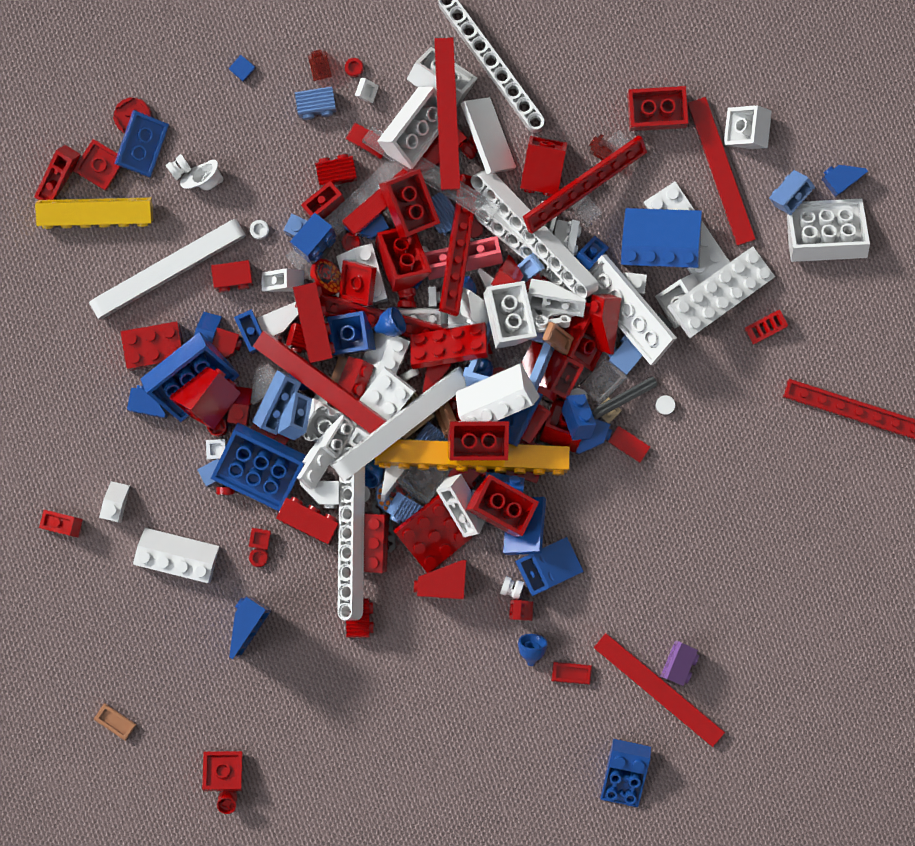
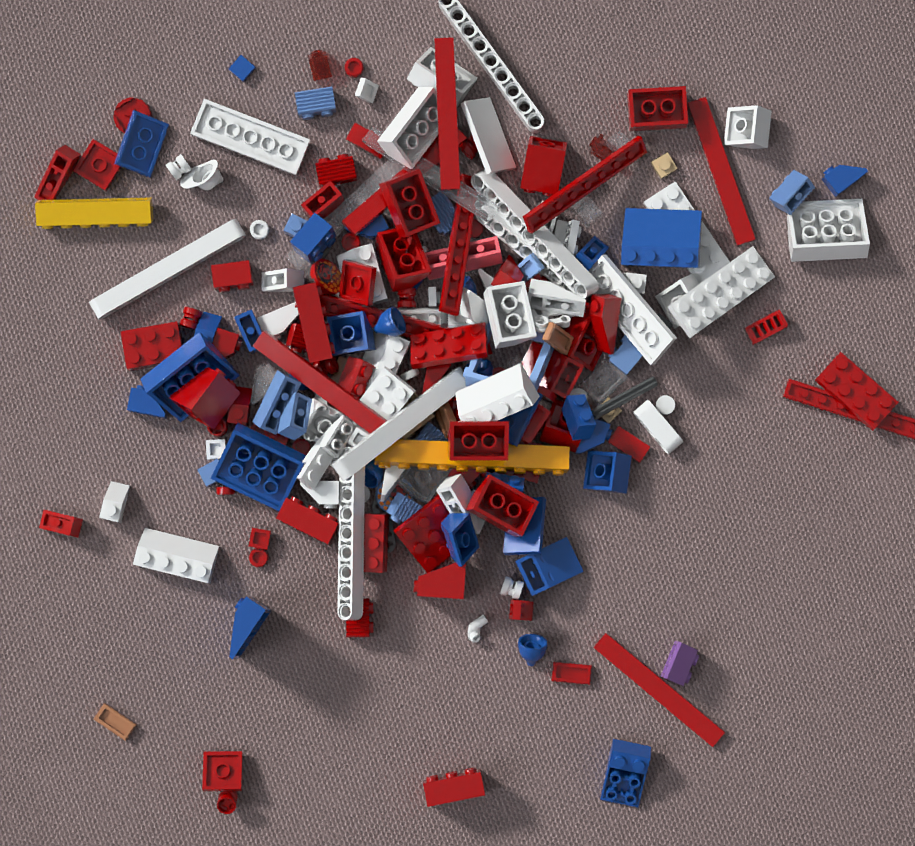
none -> red wheel [179,307,203,330]
none -> white plate [190,99,310,176]
none -> red tile [292,439,311,455]
none -> red wheel [313,355,339,376]
none -> red brick [423,767,485,807]
none -> blue slope [441,513,479,567]
none -> white arm [468,615,488,643]
none -> blue slope [583,451,632,494]
none -> white beam [633,400,683,454]
none -> tan plate [651,152,678,179]
none -> red plate [815,352,899,431]

